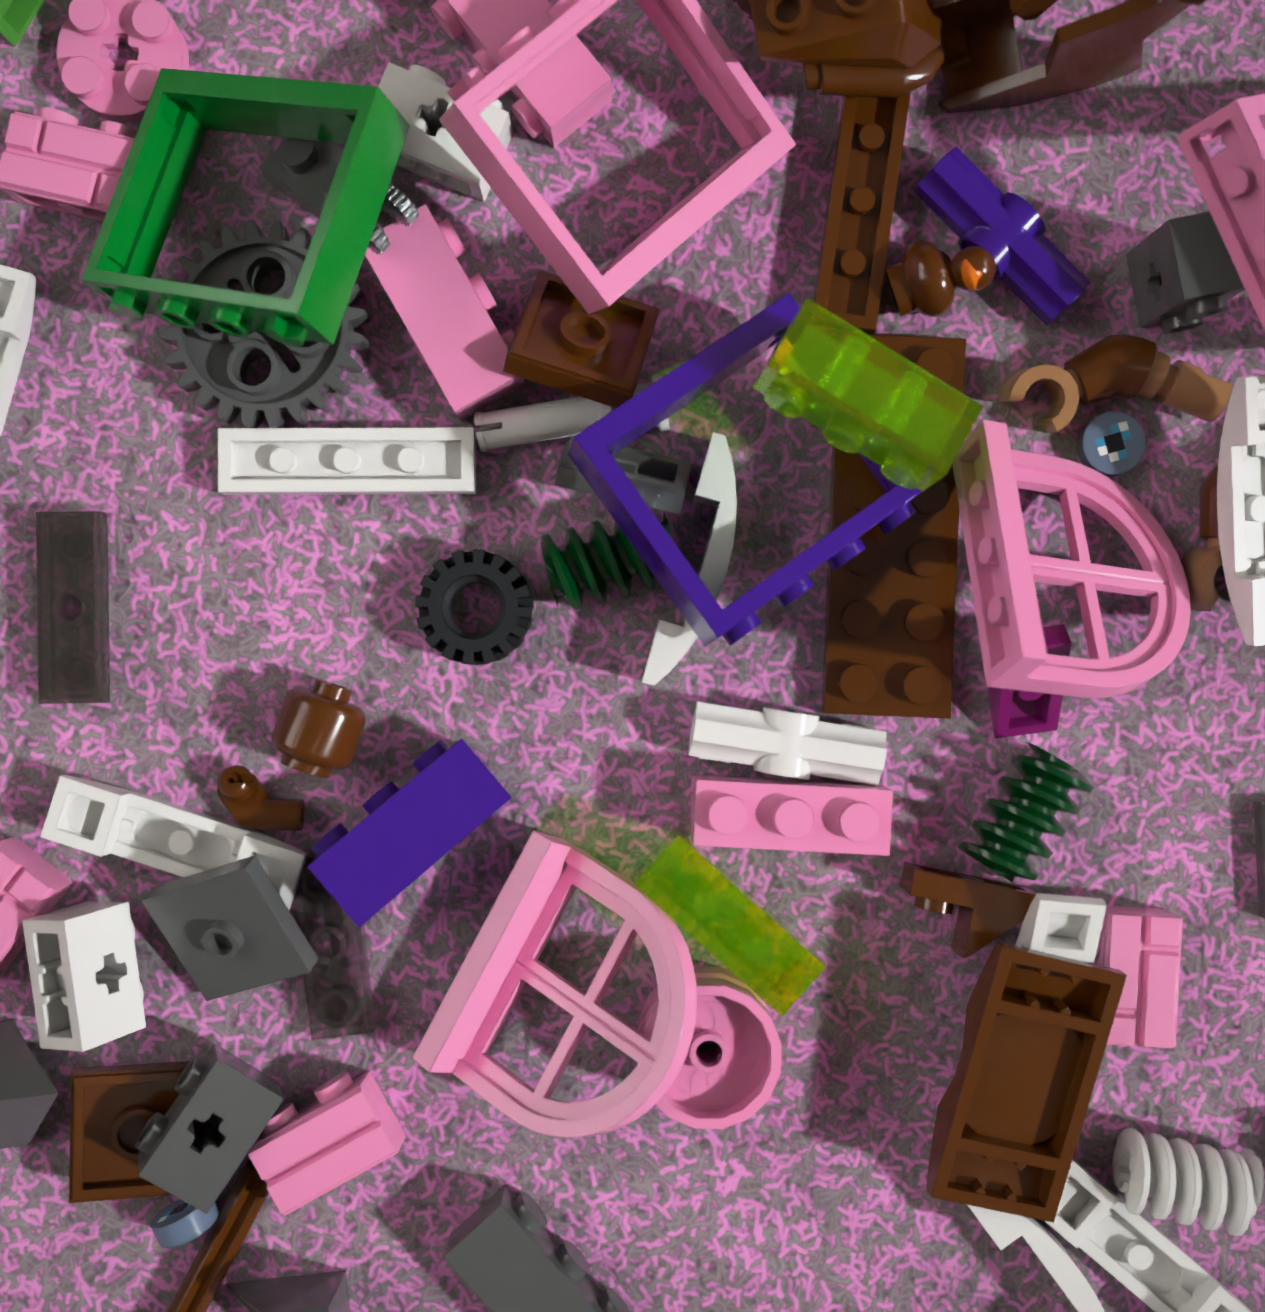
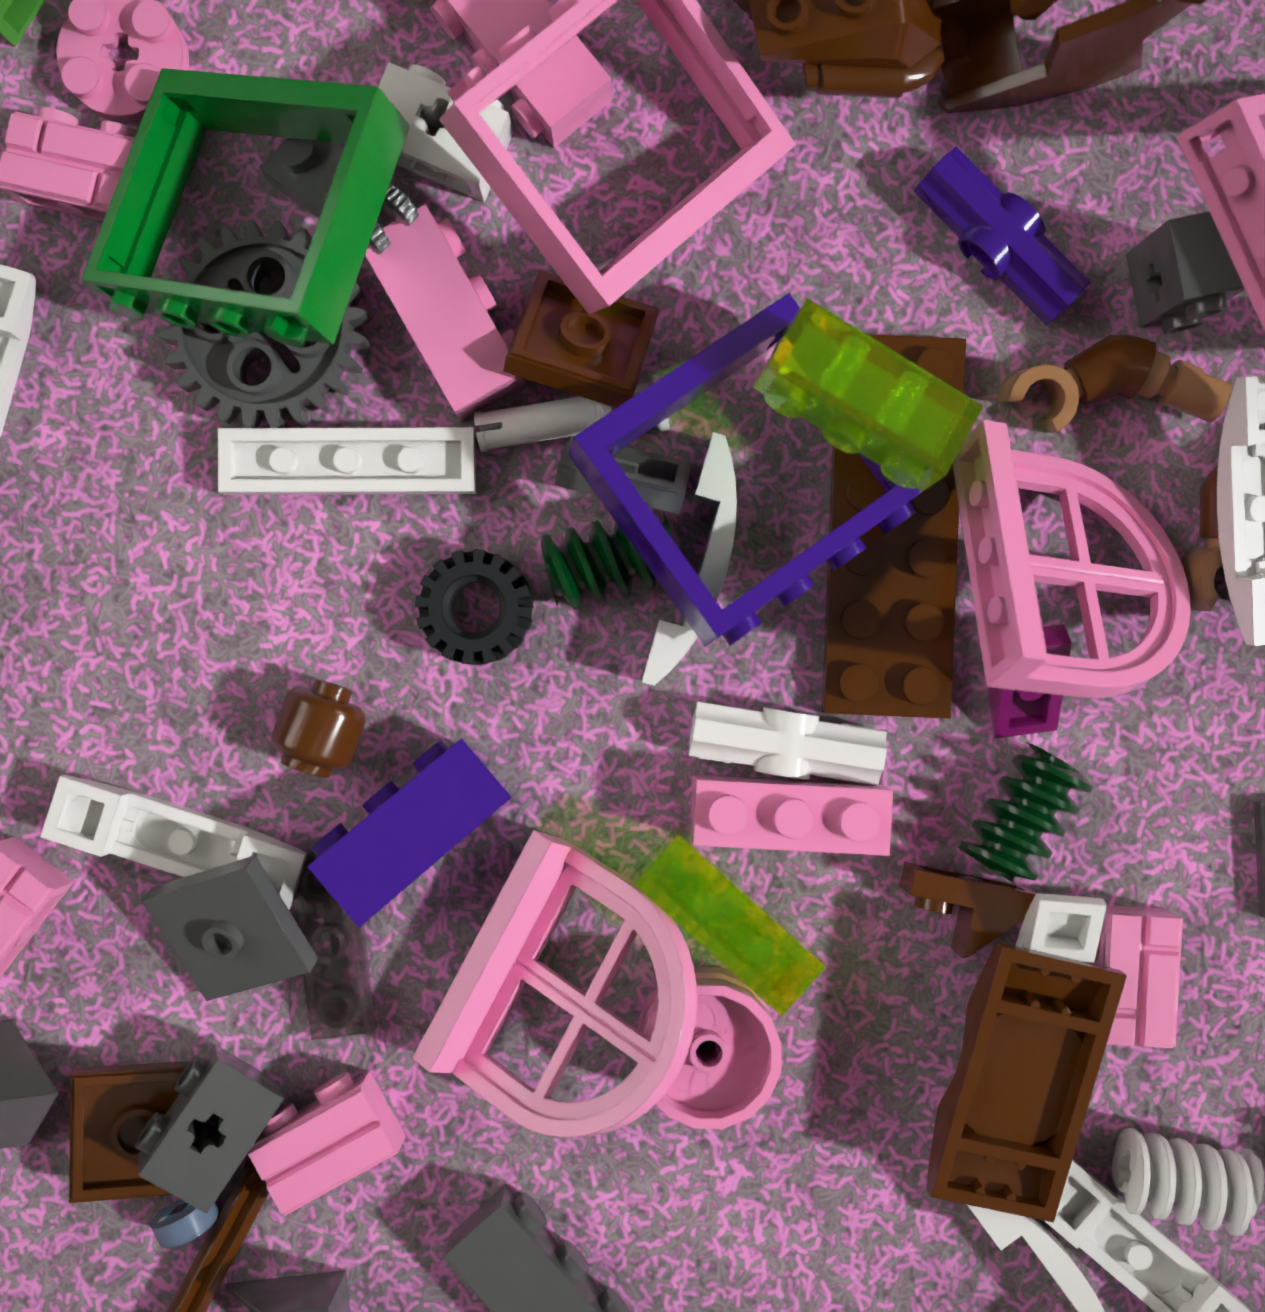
white brick [22,901,146,1052] -> none
clear smoke tile [36,511,110,704] -> none
reddish brown arm [217,765,305,831] -> none
reddish brown plate [810,92,911,335] -> none
reddish brown animal [885,239,996,317] -> none
sand blue tile [1077,411,1146,477] -> none

